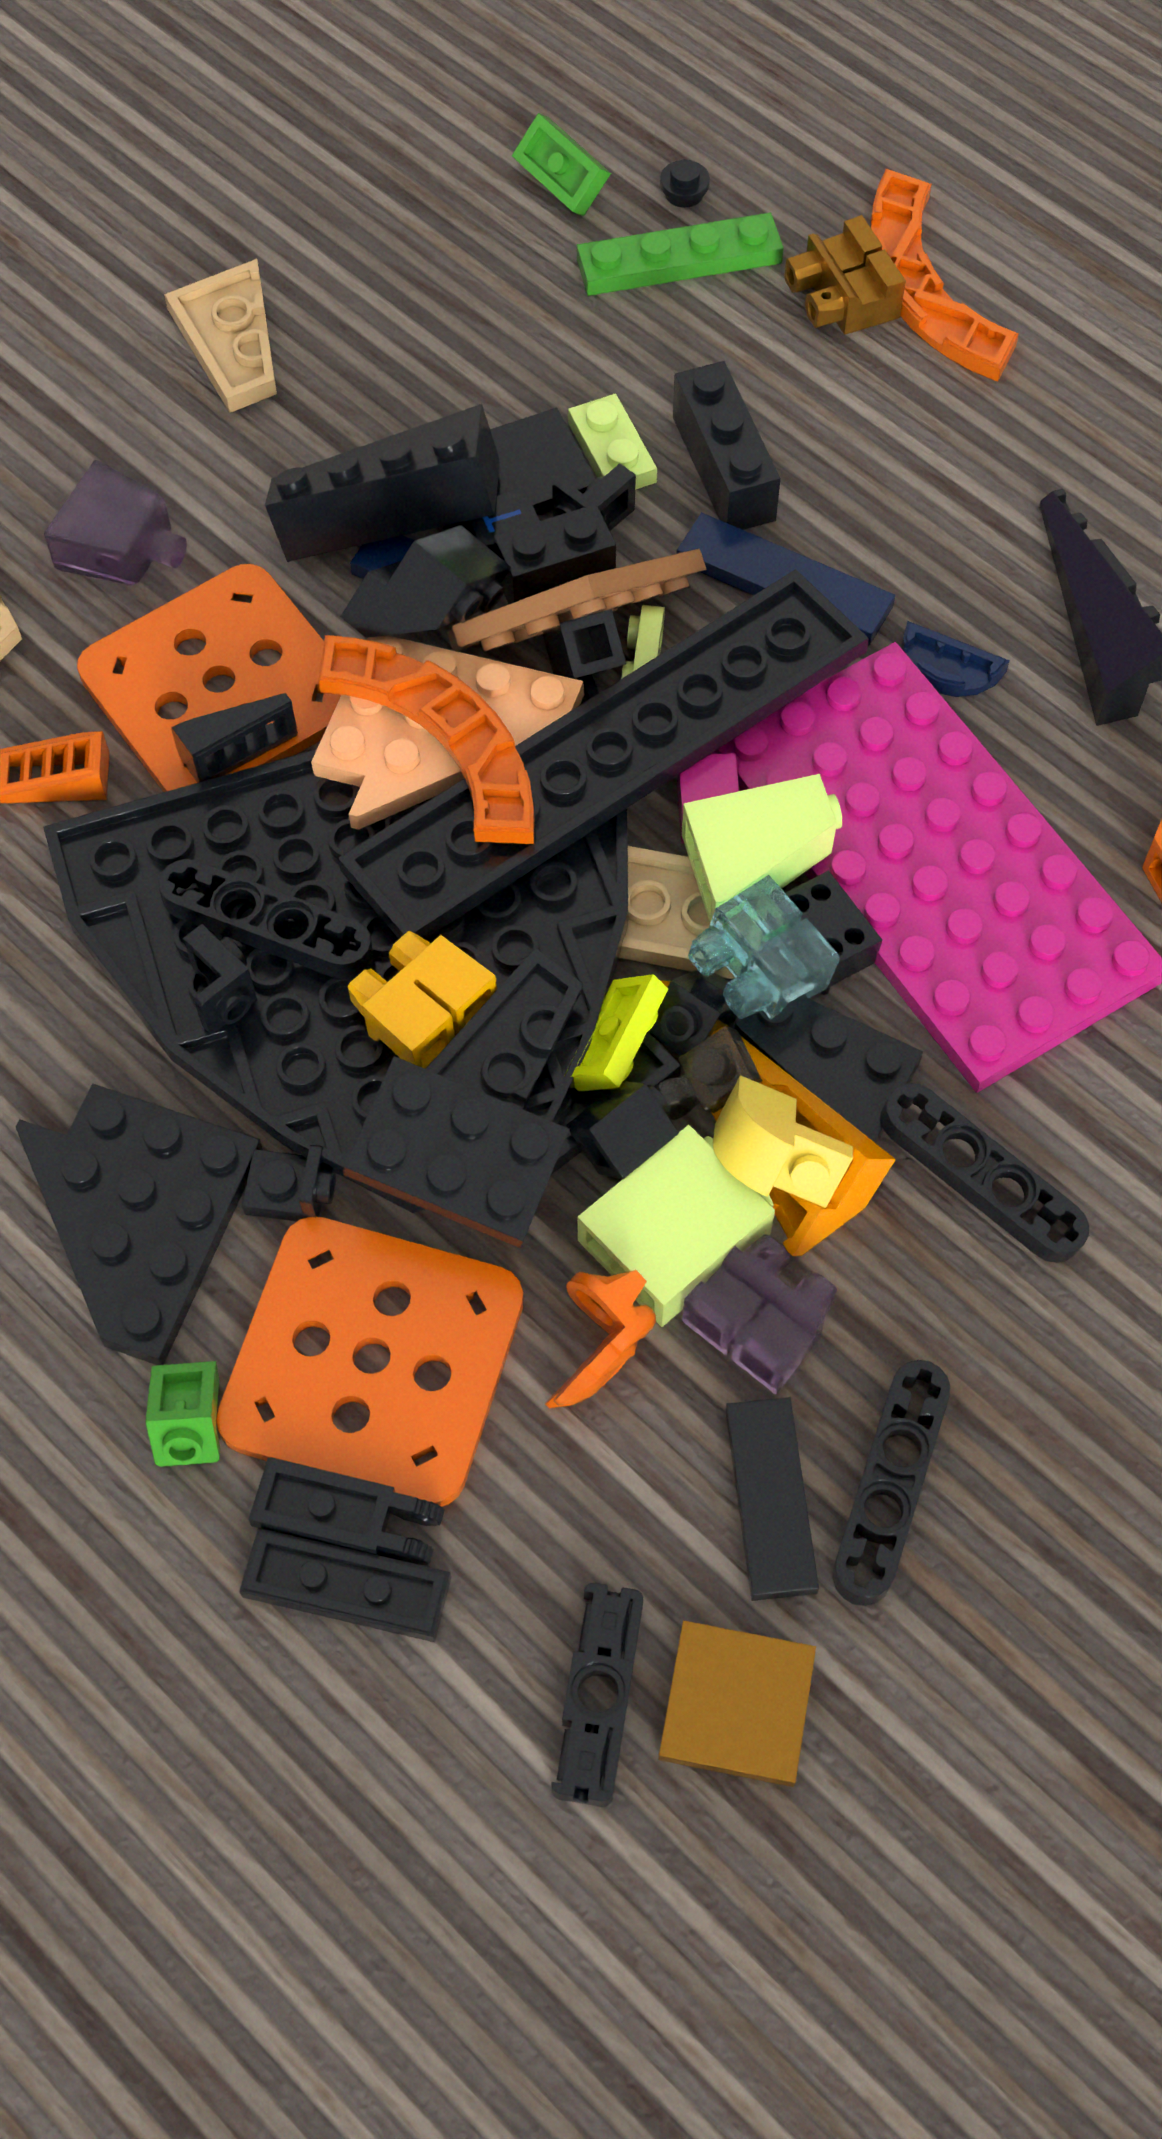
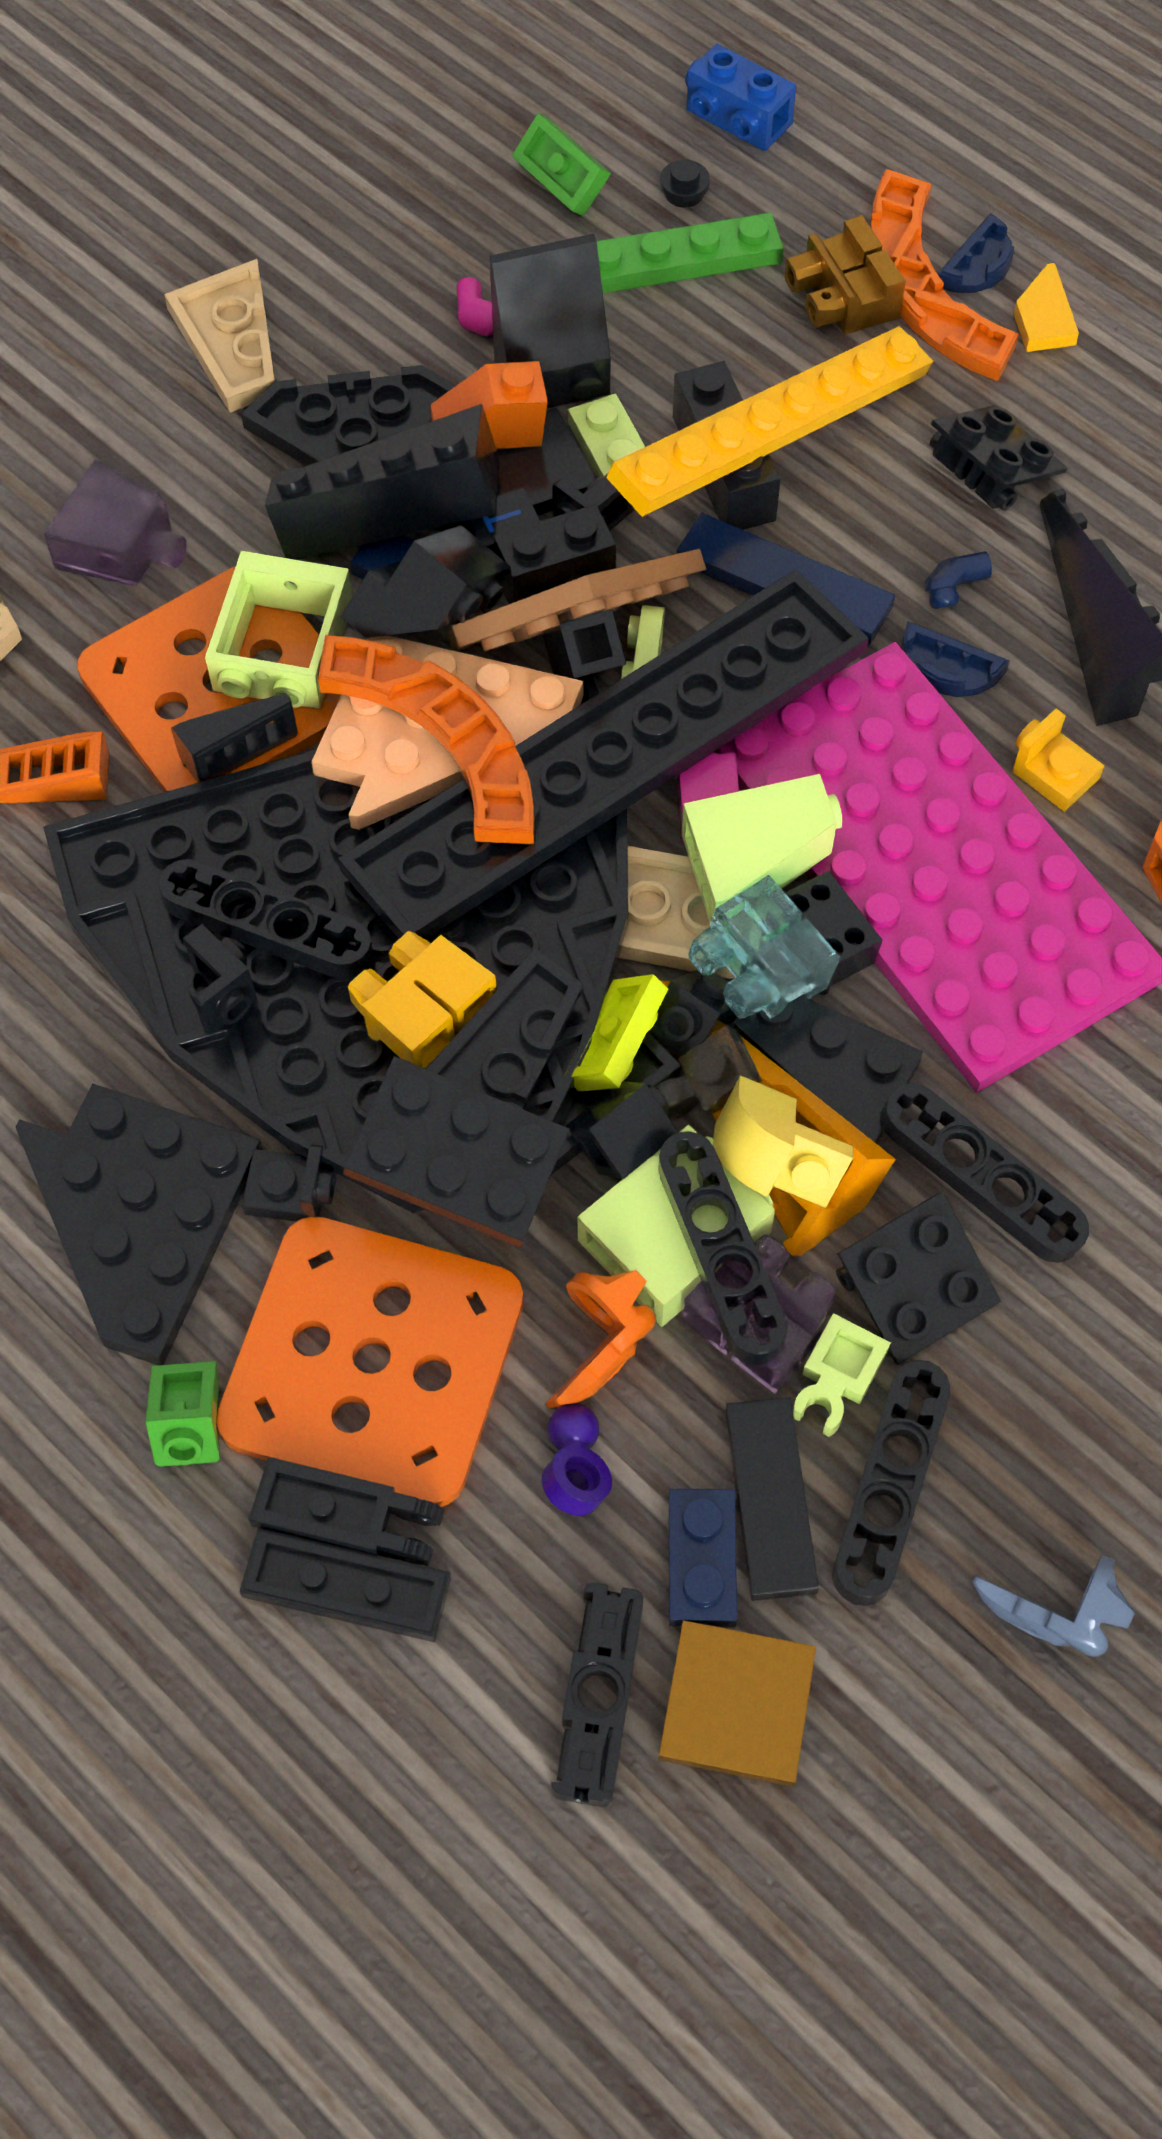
none -> yellowish green window [205,551,353,709]
none -> black plate [241,365,457,466]
none -> orange slope [430,361,548,449]
none -> dark pink arm [456,277,493,337]
none -> black slope [489,234,611,408]
none -> dark purple plate [542,1403,612,1516]
none -> yellow plate [606,326,934,517]
none -> black beam [658,1131,787,1366]
none -> dark blue plate [668,1489,737,1627]
none -> blue brick [685,43,796,151]
none -> yellowish green plate [793,1313,891,1437]
none -> black hinge [836,1191,1001,1365]
none -> dark blue arm [924,551,992,609]
none -> black hinge [929,405,1068,511]
none -> dark blue tile [938,213,1014,293]
none -> sand blue hair [972,1554,1135,1657]
none -> yellow bracket [1012,708,1105,812]
none -> yellow tile [1014,263,1079,352]

